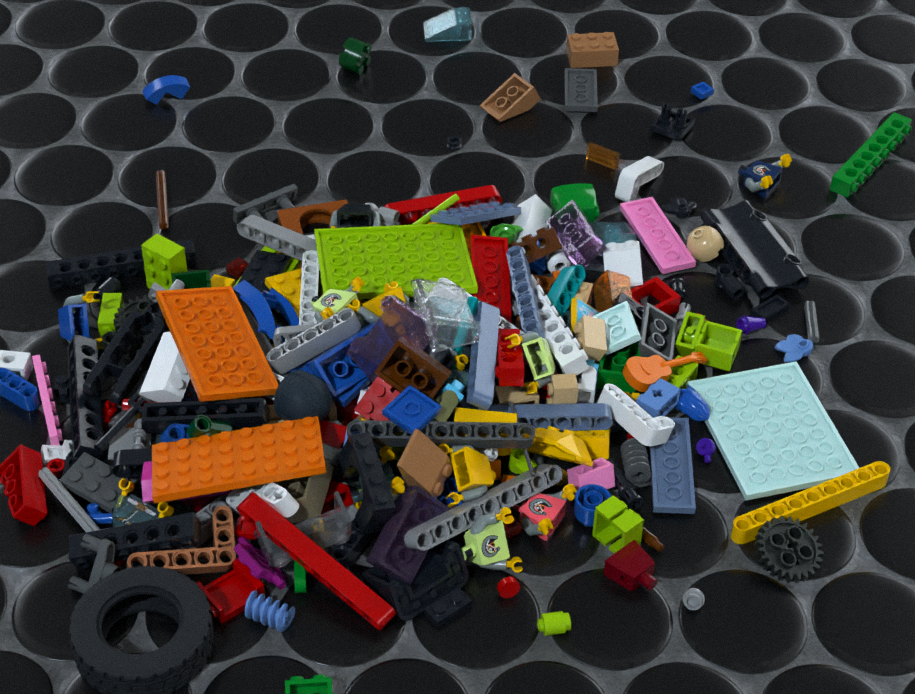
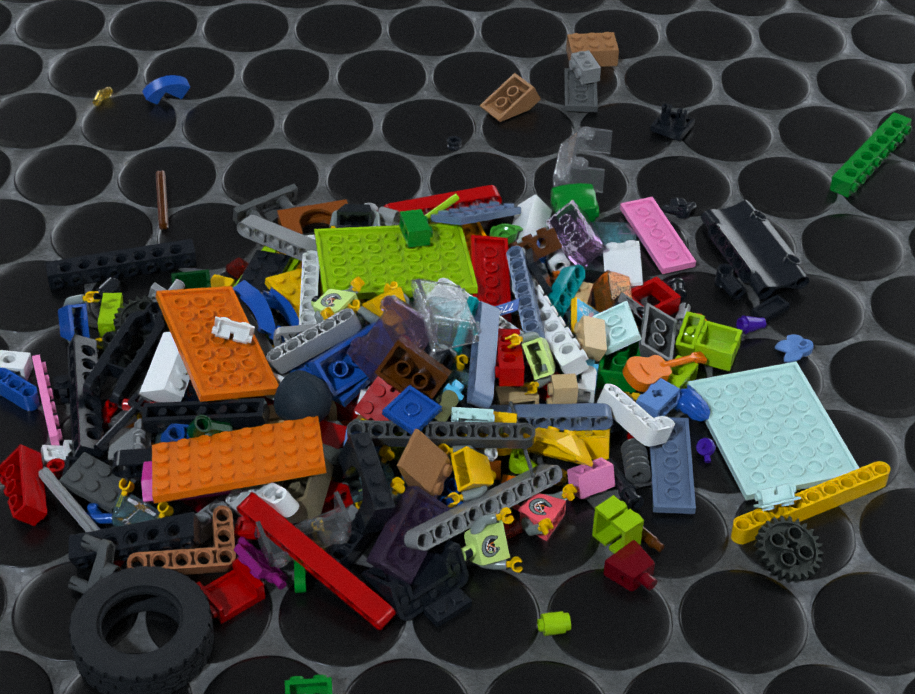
lime brick [141,233,187,290] -> none
medium blue piece [245,590,295,632] -> none
dark green brick [339,37,372,75] -> none
clear light blue slope [423,7,472,42] -> none
red tile [497,577,520,598] -> none
blue piece [574,484,611,527] -> none
clear orange tile [586,142,620,170] -> none
white beam [615,156,664,202] -> none
light grey plate [682,588,705,610] -> none
tan cylinder [687,226,724,262] -> none
blue plate [691,81,714,100] -> none
torso [738,154,792,198] -> none
dark grey axle [804,300,819,343] -> none
none -> clear yellow arm [93,87,113,106]
none -> white hinge [211,316,255,344]
none -> green brick [399,209,433,248]
none -> light aqua hinge [451,407,495,422]
none -> sticker [495,298,520,316]
none -> black plate [526,247,552,294]
none -> clear windscreen [553,126,612,193]
none -> light grey brick [569,50,601,84]
none -> light aqua hinge [754,483,801,511]

